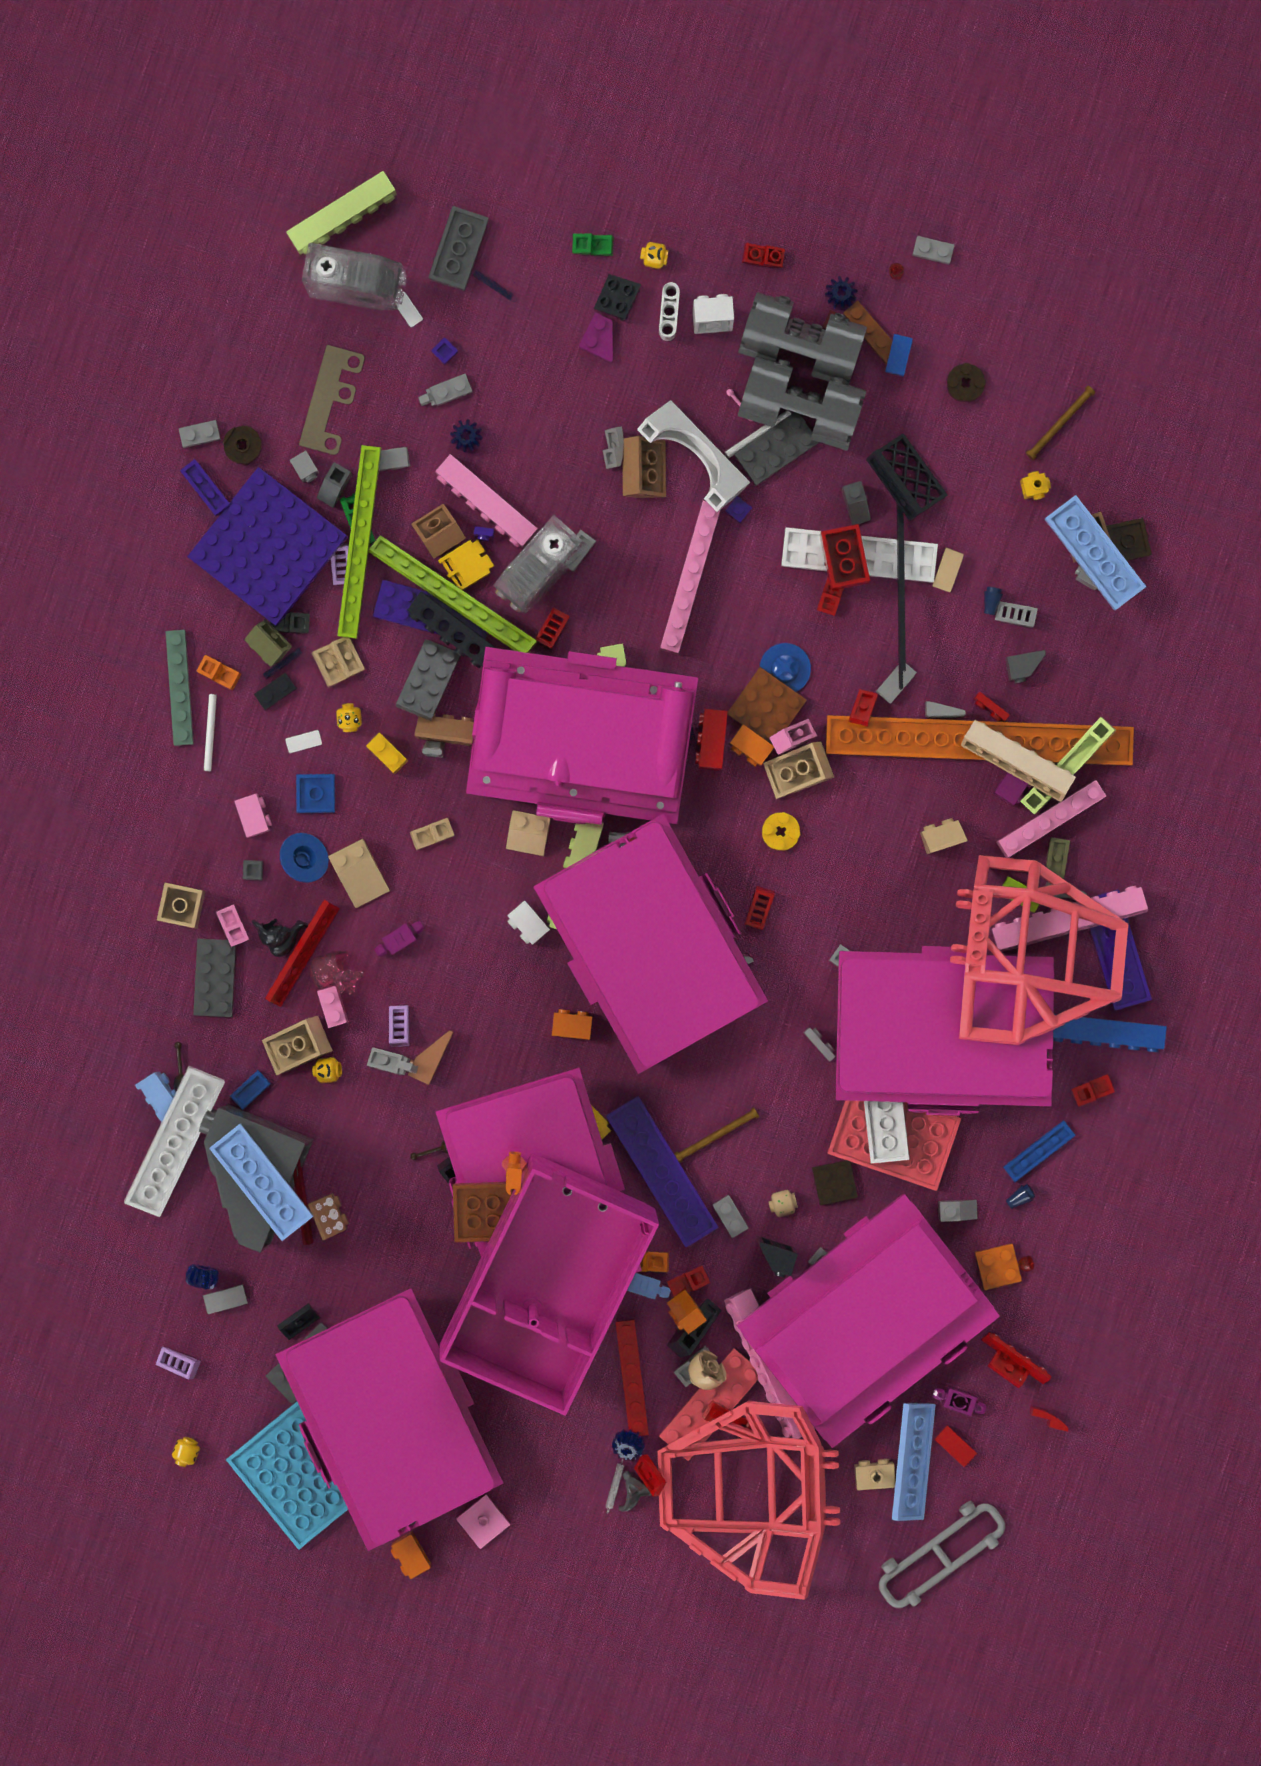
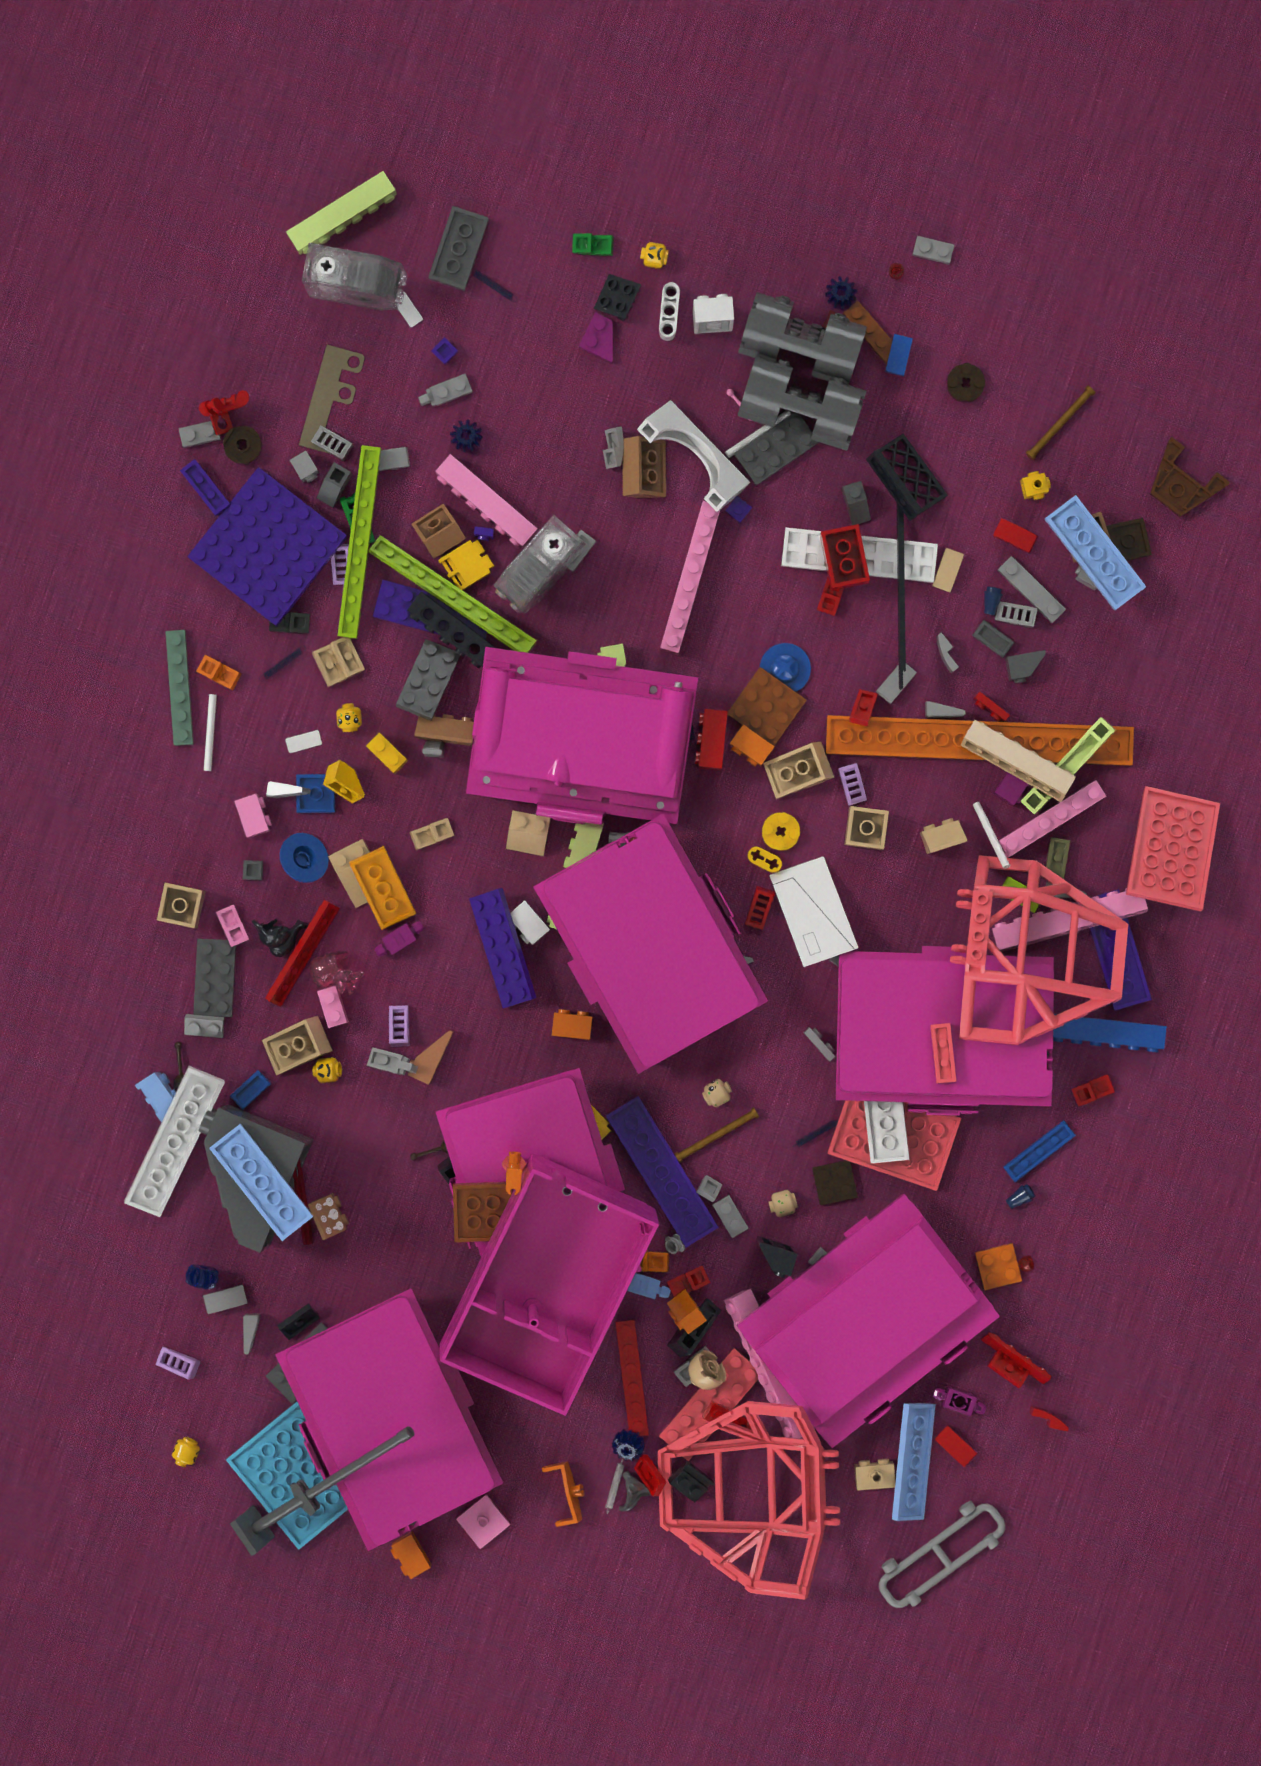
olive brick [244,619,292,667] -> none
black plate [254,673,297,711] -> none
red slope [535,607,570,650] -> none
red slope [742,243,785,268] -> none
bright pink brick [770,719,817,755] -> none
light grey slope [938,1199,977,1222] -> none
none -> light grey plate [184,1014,224,1038]
none -> red piece [199,390,249,435]
none -> dark grey piece [230,1426,415,1556]
none -> light grey slope [243,1313,261,1354]
none -> slope [266,781,311,798]
none -> light grey slope [311,425,354,462]
none -> yellow slope [323,760,365,803]
none -> light orange tile [349,846,416,930]
none -> dark purple plate [469,888,536,1008]
none -> orange piece [542,1461,584,1527]
none -> light grey plate [665,1234,685,1254]
none -> black plate [668,1460,714,1503]
none -> light grey plate [697,1175,722,1202]
none -> tan head [702,1079,732,1107]
none -> yellow beam [747,847,782,873]
none -> white sticker [770,856,858,967]
none -> dark blue piece [792,1120,838,1147]
none -> lavender slope [838,763,867,806]
none -> tan brick [844,806,889,850]
none -> coral plate [930,1023,956,1084]
none -> light grey slope [936,632,959,673]
none -> dark grey tile [972,620,1014,658]
none -> white bar [973,802,1010,869]
none -> red slope [993,518,1038,554]
none -> light grey plate [997,556,1066,623]
none -> coral plate [1126,786,1220,912]
none -> reddish brown wing [1150,437,1230,517]

